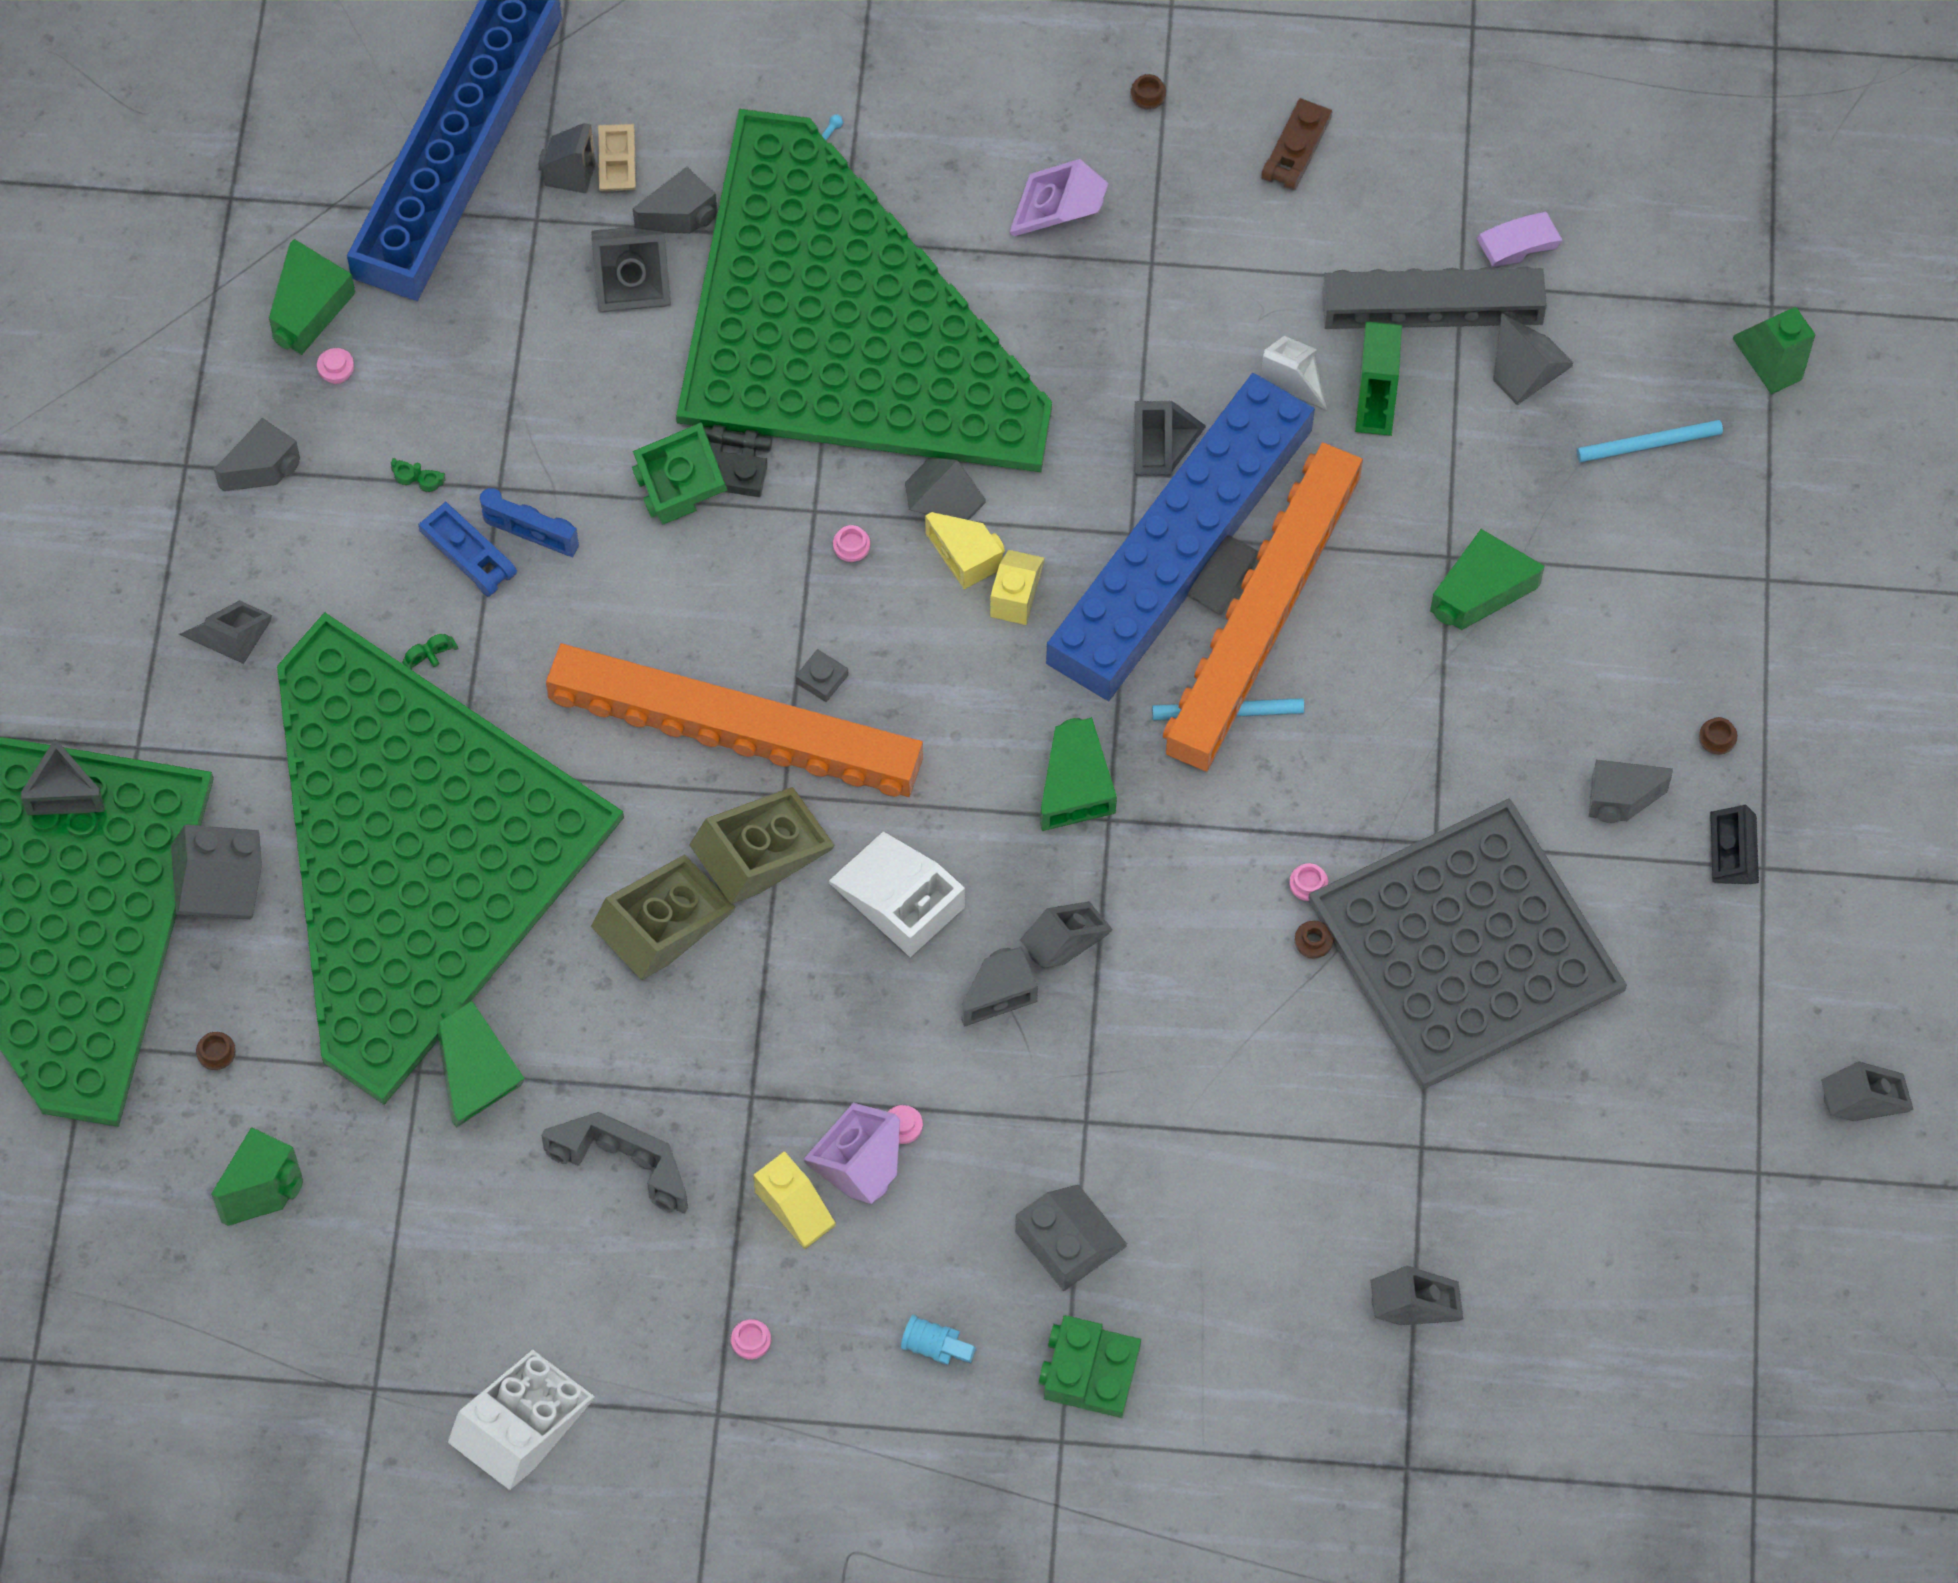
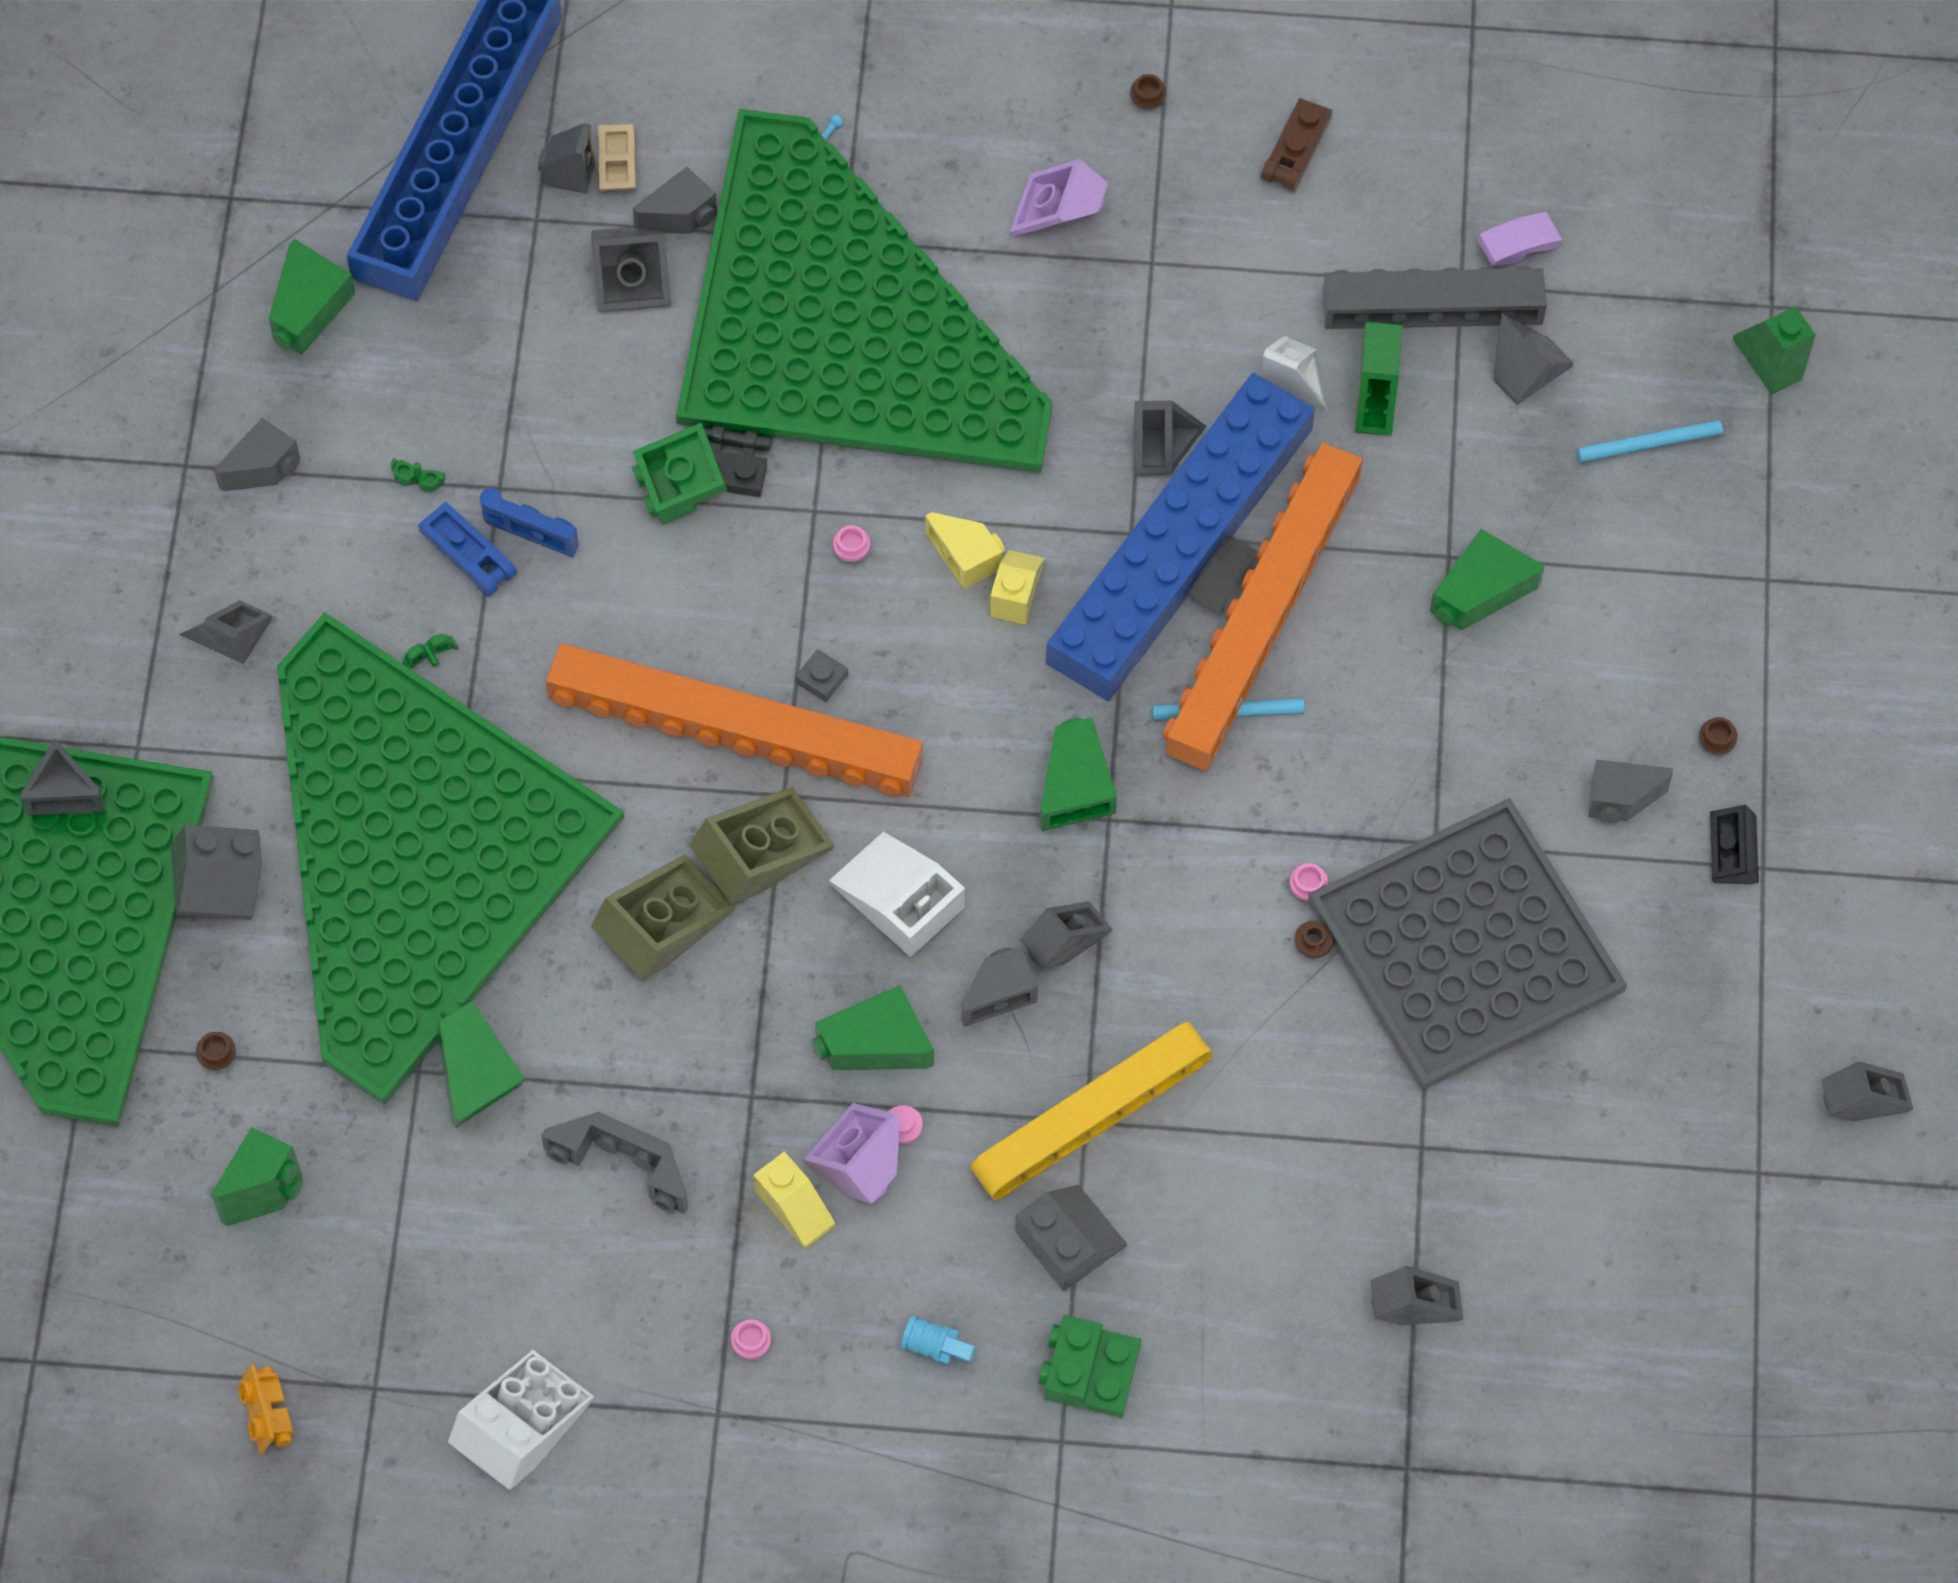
bright pink plate [317,348,354,384] -> none
dark grey slope [905,458,986,520] -> none
none -> light orange hinge [238,1364,294,1455]
none -> green slope [812,985,934,1070]
none -> yellow beam [970,1022,1213,1200]

